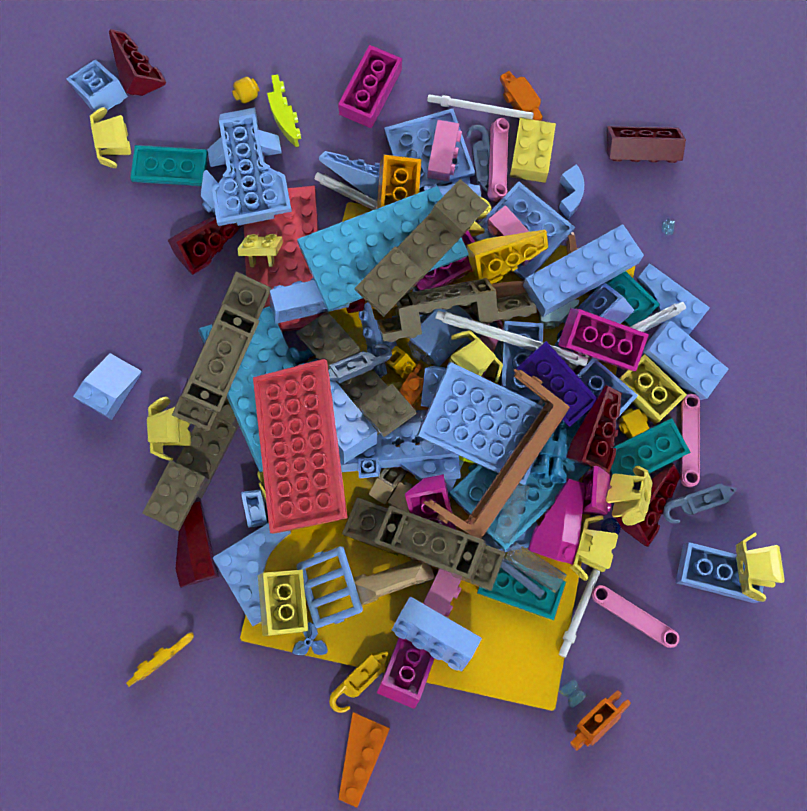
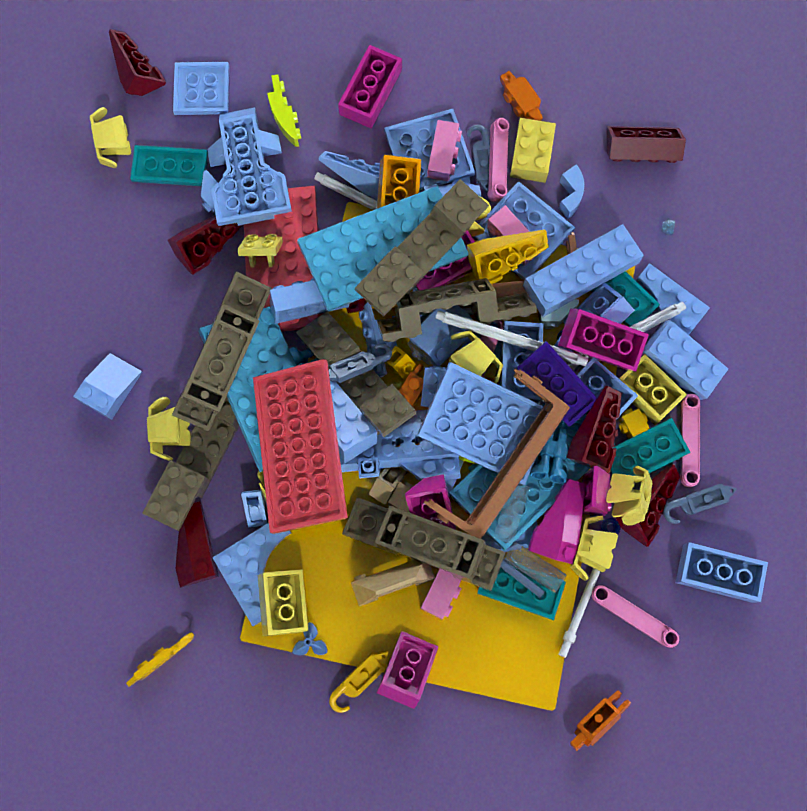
light blue slope [66,59,128,112] -> none
yellow head [232,76,260,104] -> none
light blue bar [297,546,363,628] -> none
orange wing [338,712,390,808] -> none
light blue brick [392,596,482,672] -> none
white bar [427,94,534,120] -> none
clear light blue wheel [559,679,587,708] -> none
light yellow piece [735,532,785,602] -> none
none -> light blue plate [173,62,229,115]

